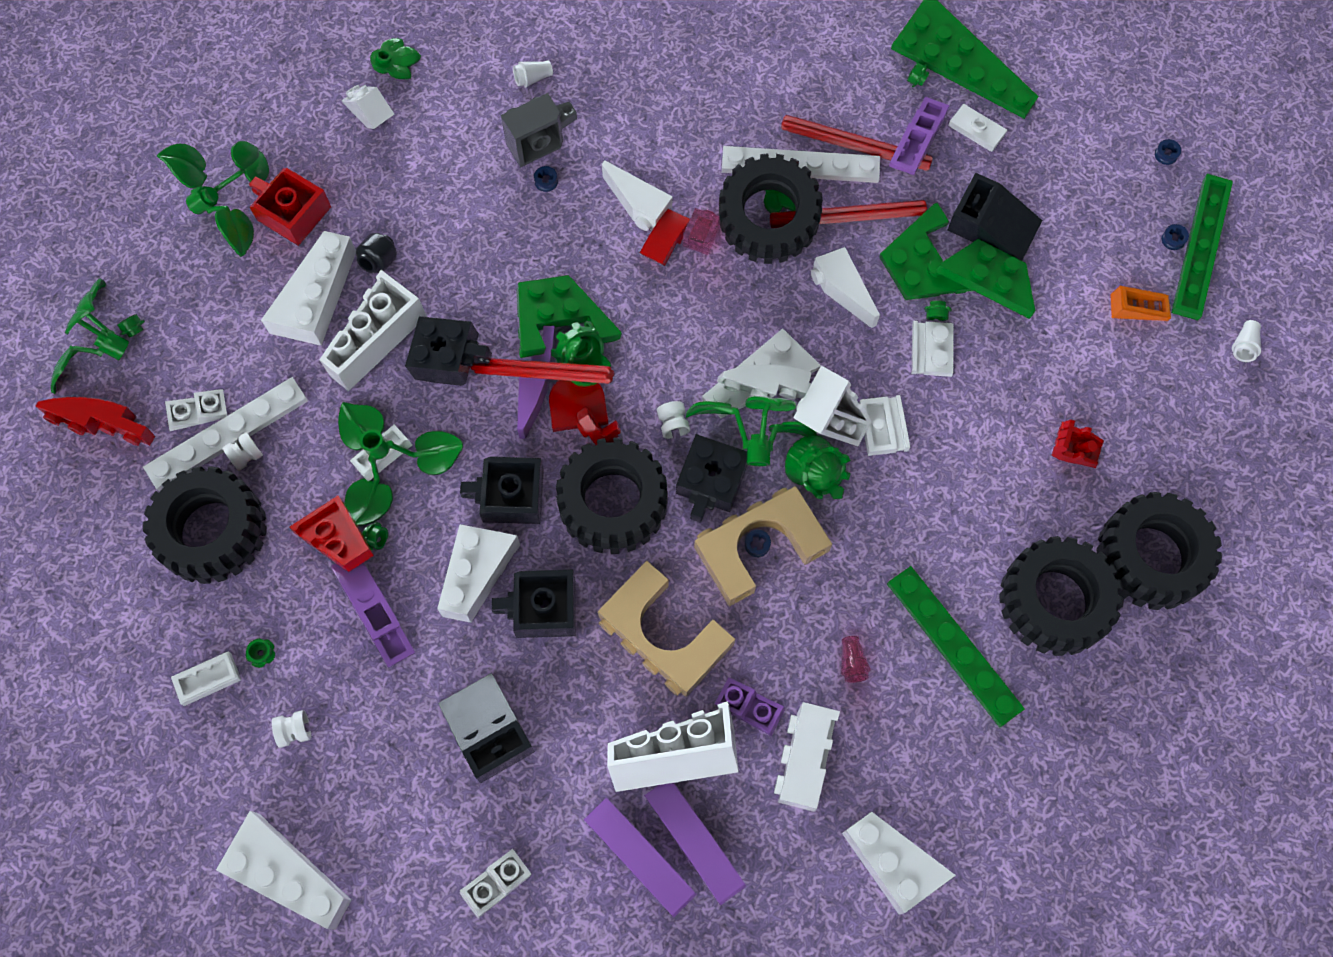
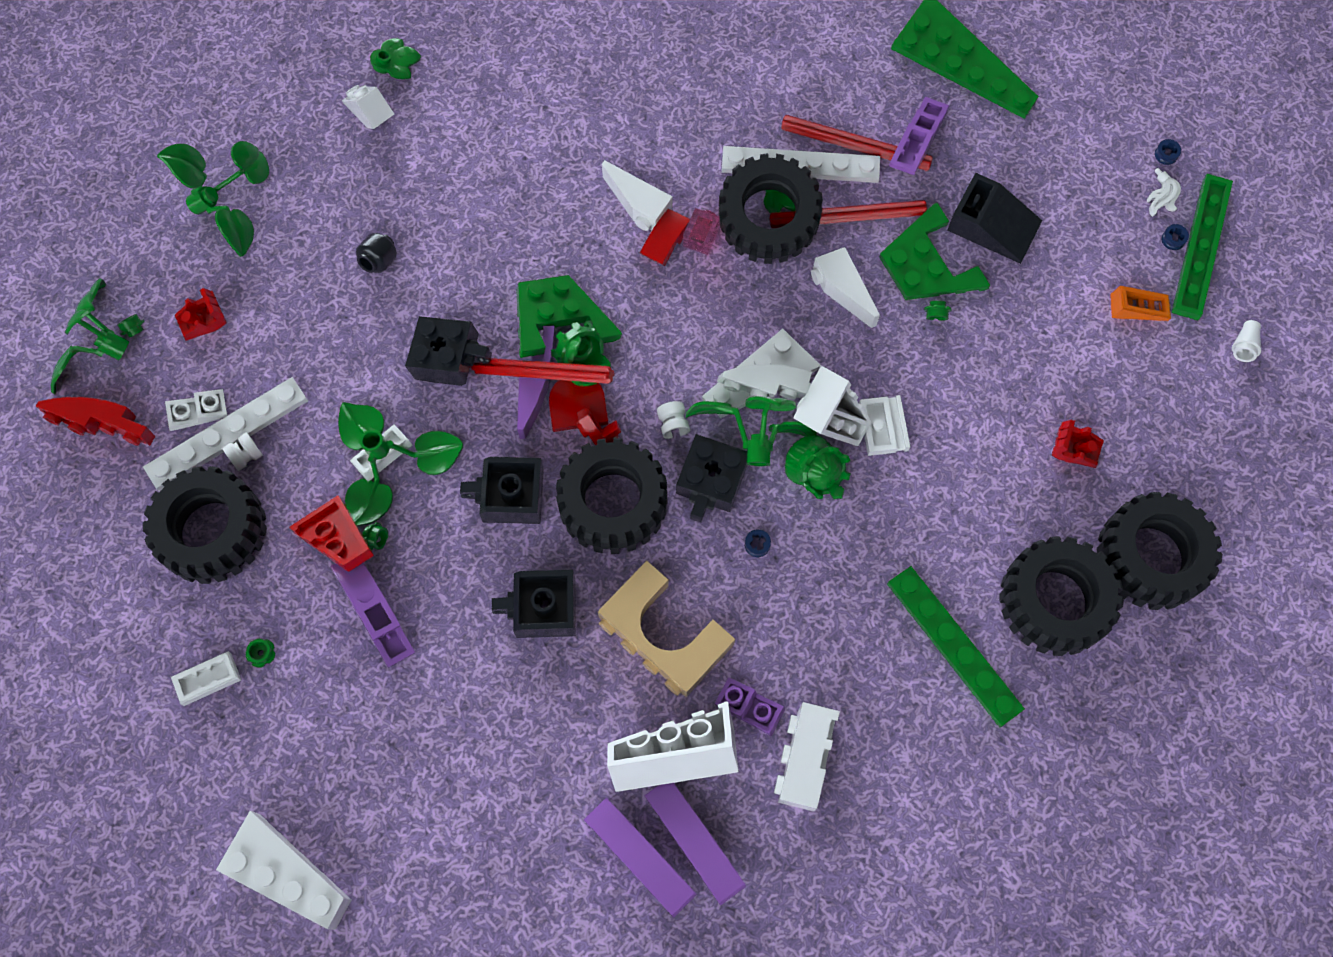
red hinge [249,168,331,246] -> none
white wedge [261,231,356,345] -> none
white wheel [272,710,311,748] -> none
white wedge [319,270,427,391] -> none
white wedge [437,524,520,622] -> none
slope [438,673,535,783] -> none
white slope [460,849,531,919] -> none
dark grey hinge [500,93,577,168] -> none
white cone [513,60,553,88] -> none
dark blue bush [534,166,558,192] -> none
tan arch [694,486,832,607] -> none
clear pink cone [841,636,871,683] -> none
white wedge [842,812,956,914] -> none
green plate [906,62,929,87] -> none
white plate [911,321,953,377] -> none
green wing [936,239,1035,319] -> none
white plate [948,104,1007,152] -> none
none -> red hand [174,288,227,341]
none -> white piece [1147,168,1181,217]

